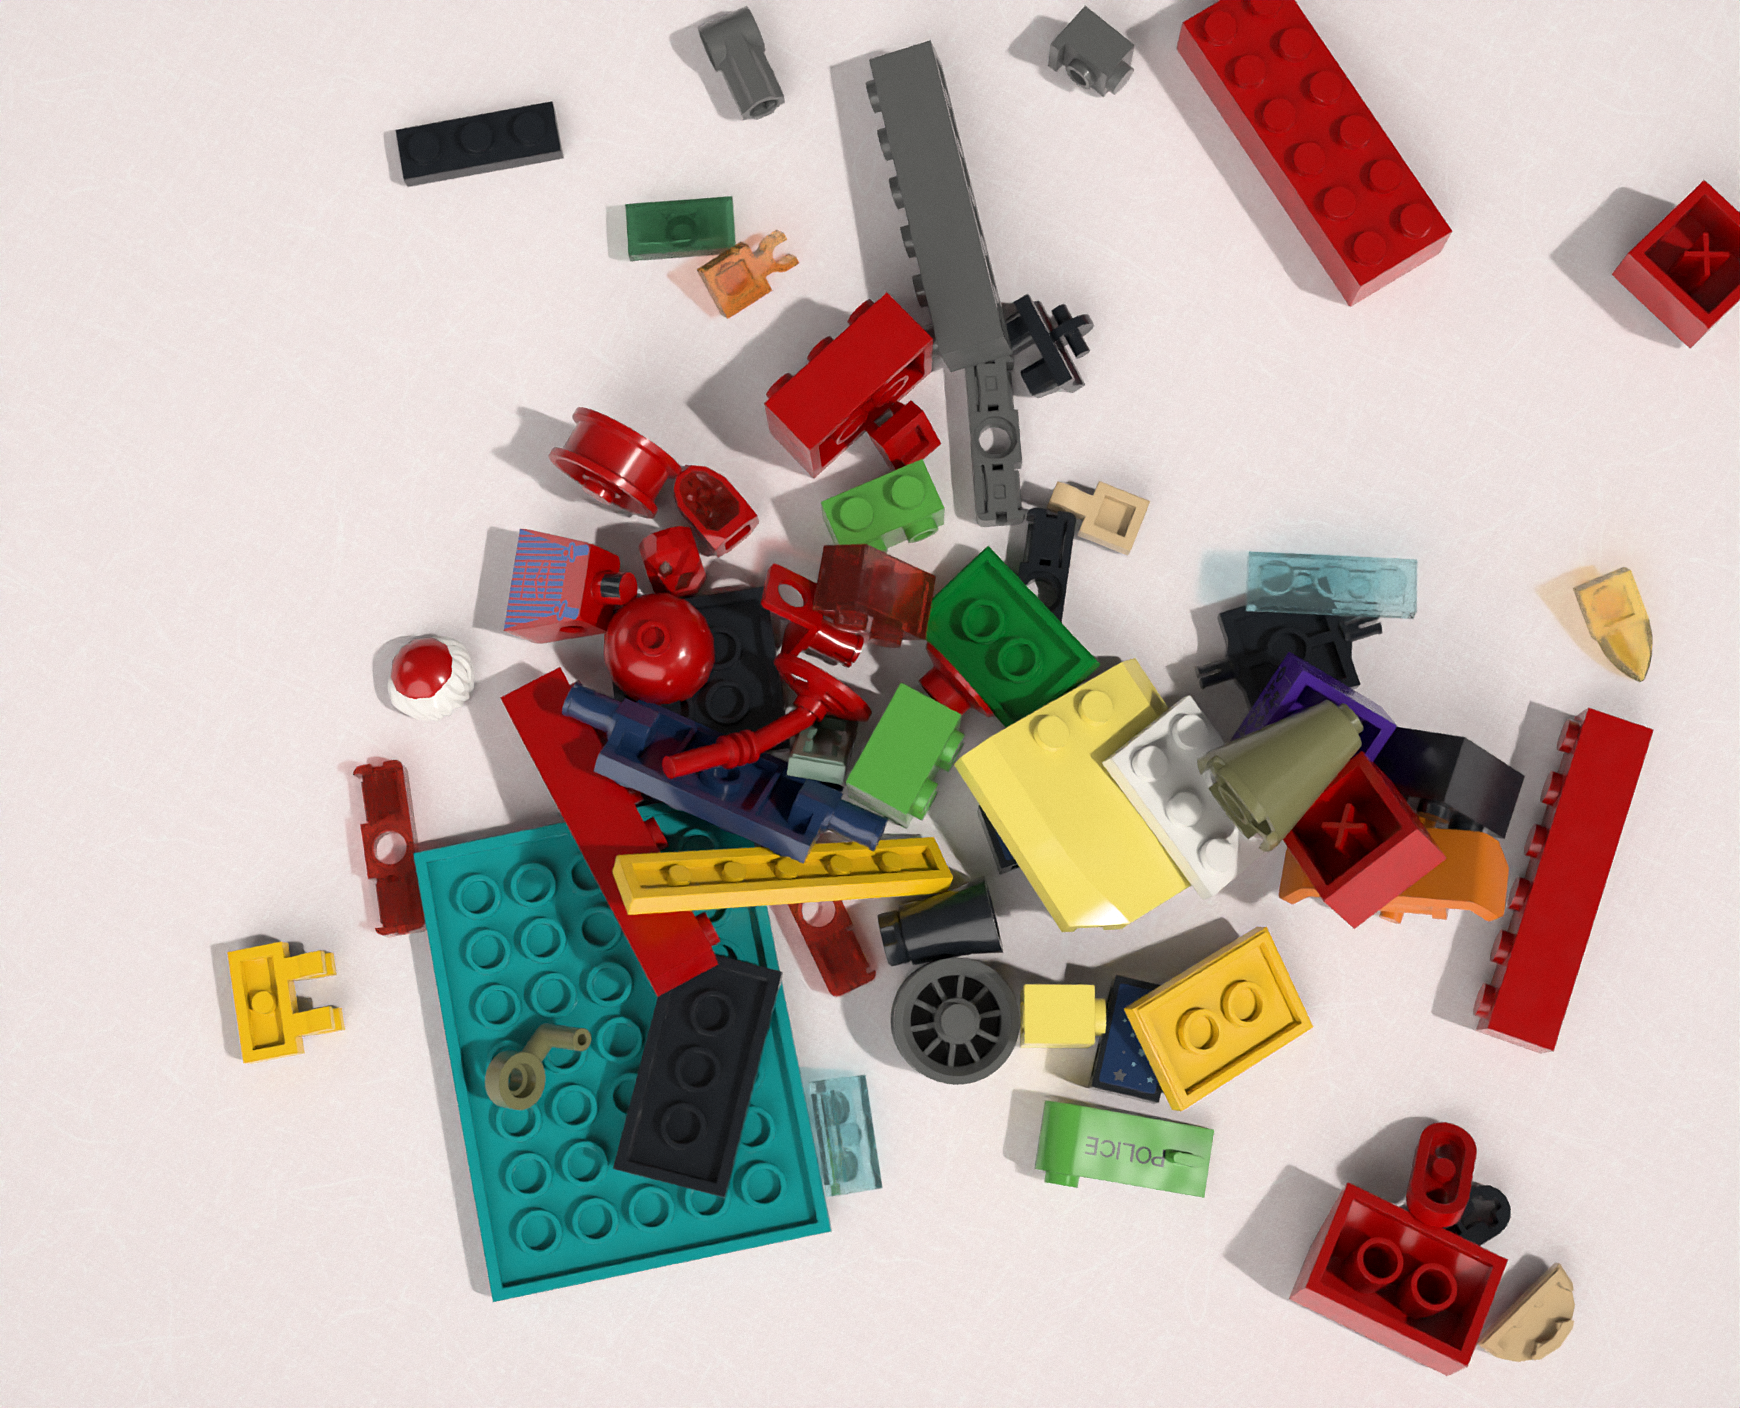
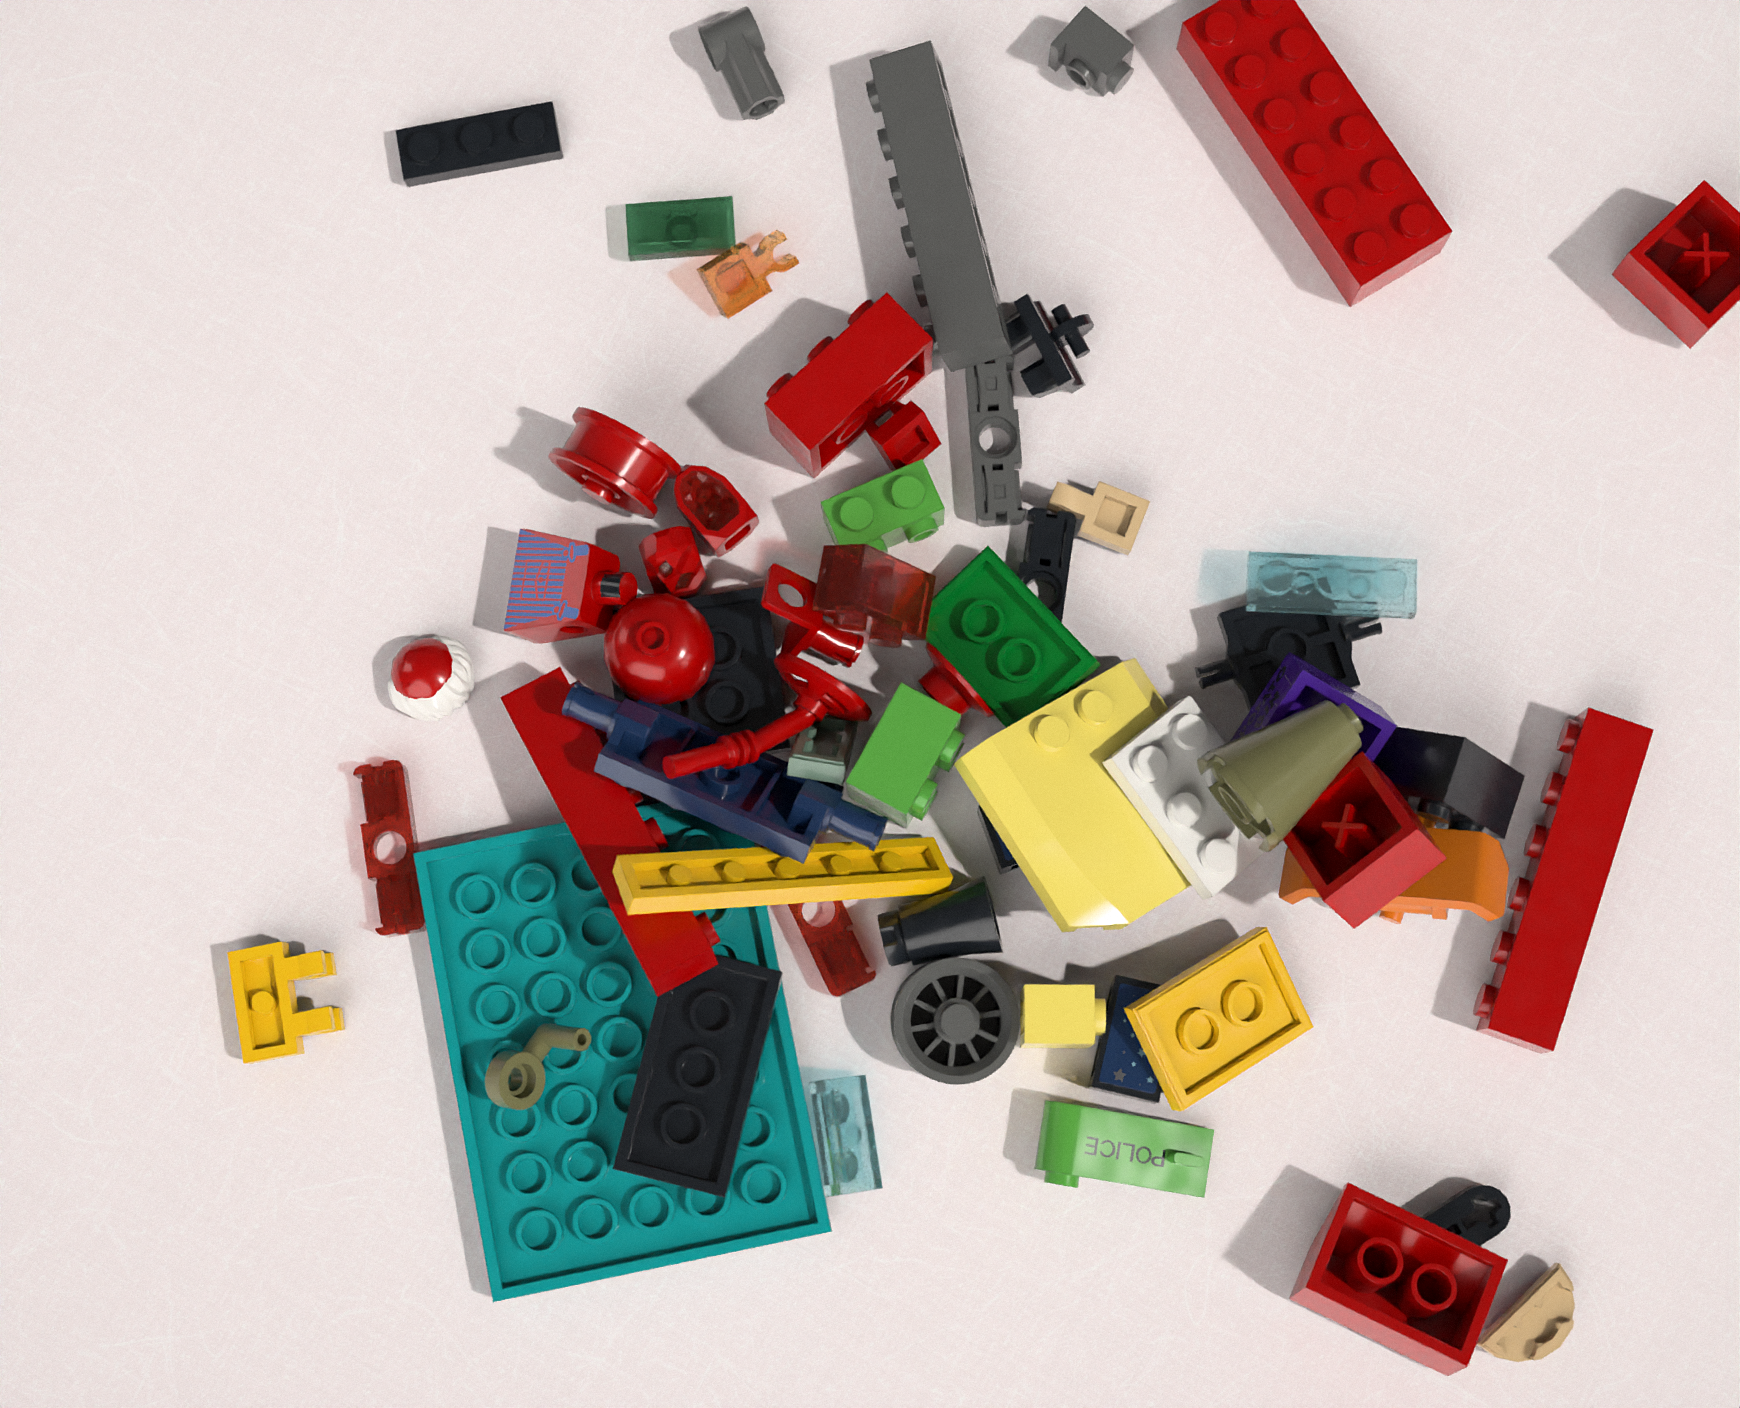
red plate [1406,1122,1477,1228] -> none
clear yellow plate [1573,567,1653,682] -> none

